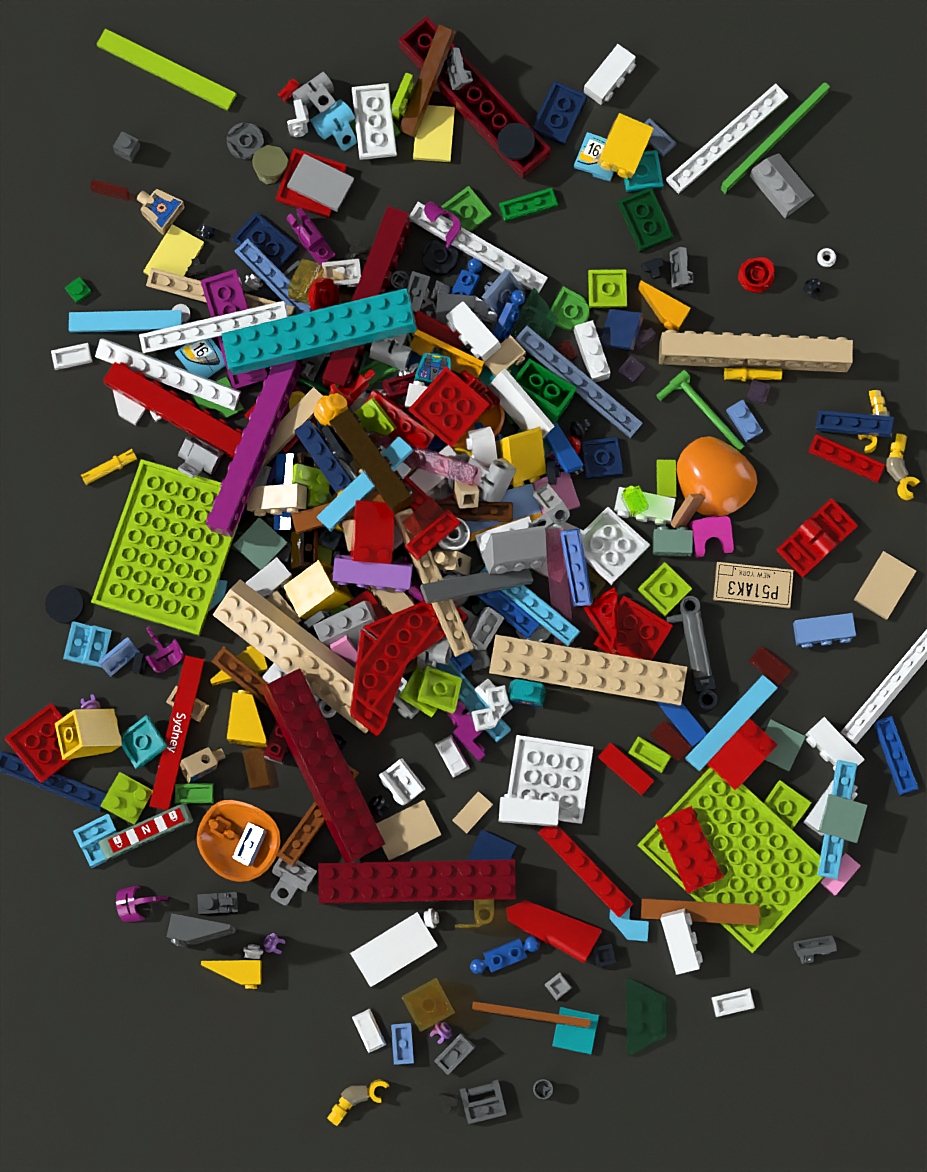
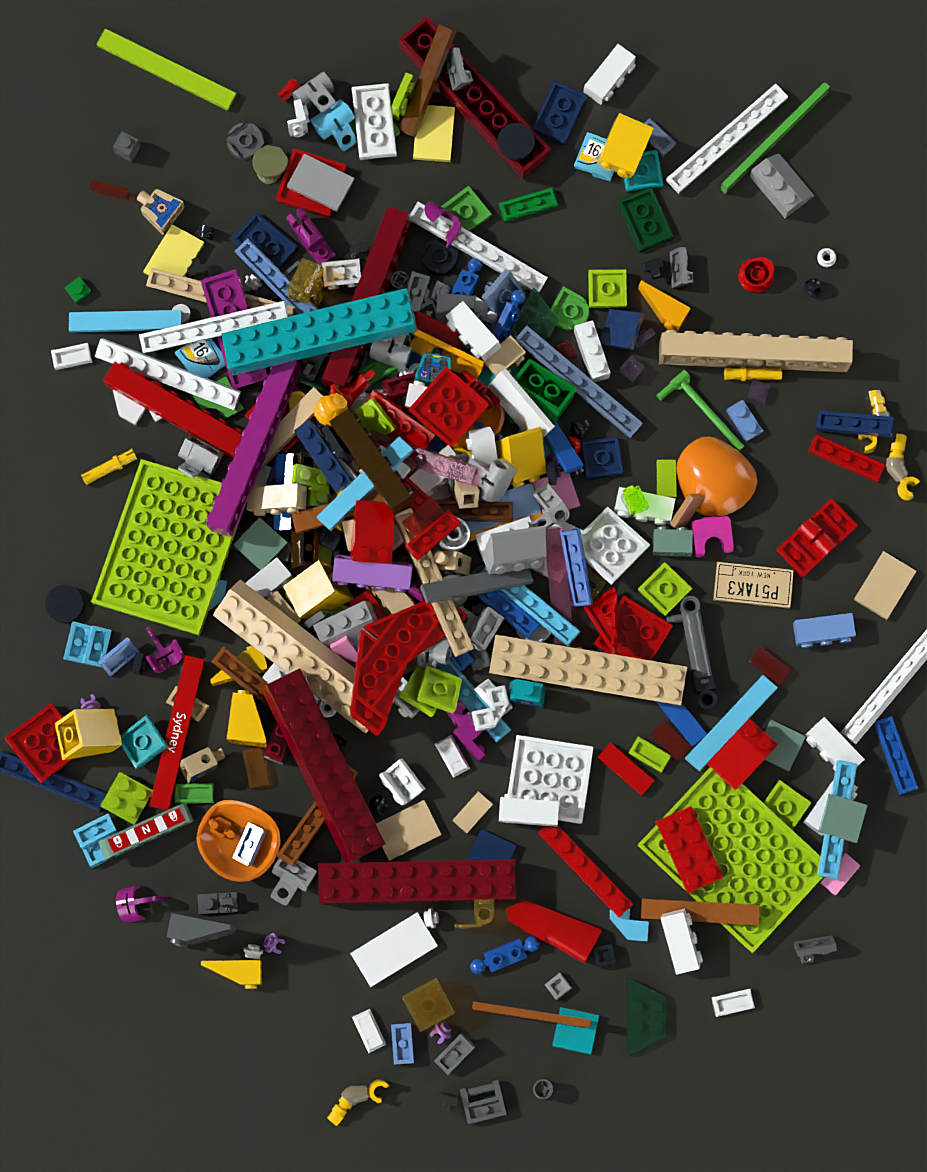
red tile [308,277,339,311] -> none

